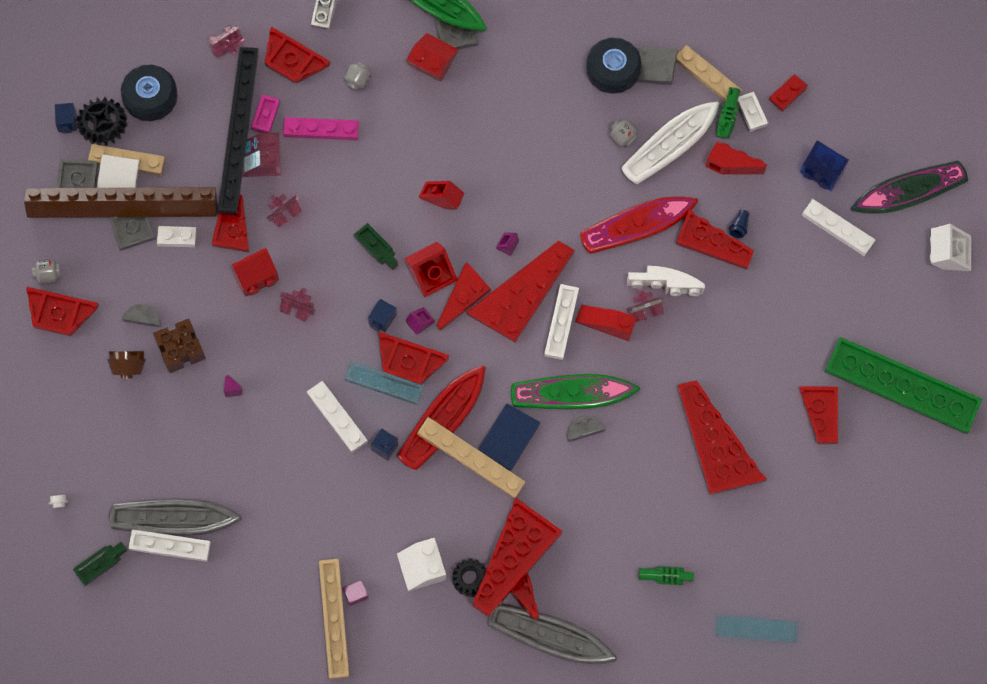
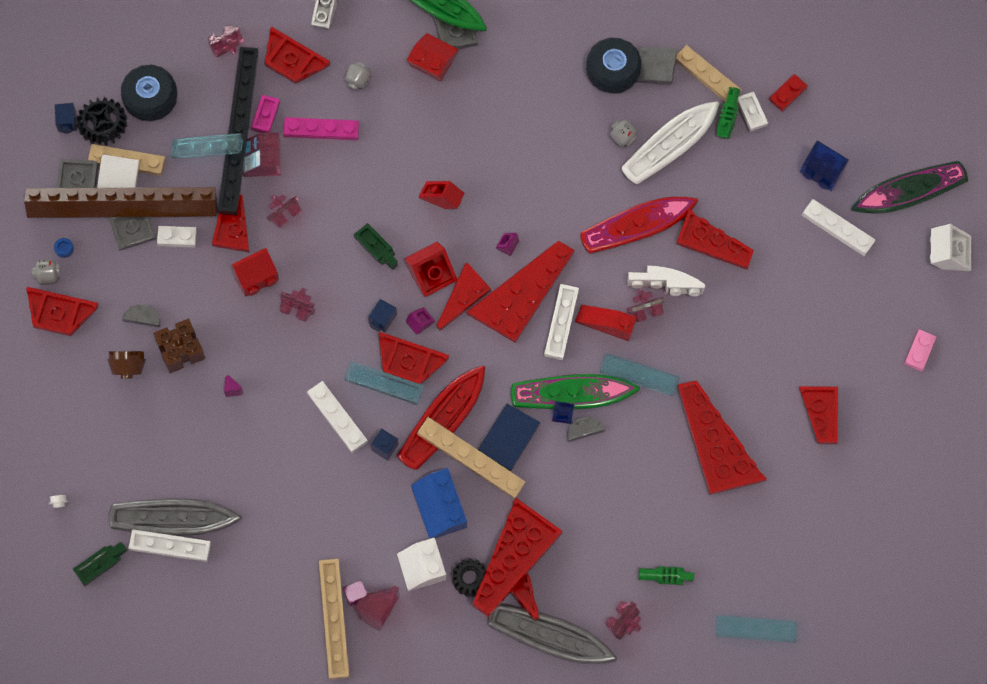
red slope [705,141,767,175] -> none
dark blue cone [729,210,750,238] -> none
green plate [825,337,983,434] -> none
none -> blue tile [54,238,74,258]
none -> clear light blue tile [170,133,243,159]
none -> clear pink slope [356,586,400,631]
none -> blue slope [411,468,467,539]
none -> clear blue plate [552,401,574,424]
none -> clear light blue plate [600,353,679,396]
none -> clear pink hips [606,601,641,640]
none -> bright pink plate [904,329,936,372]

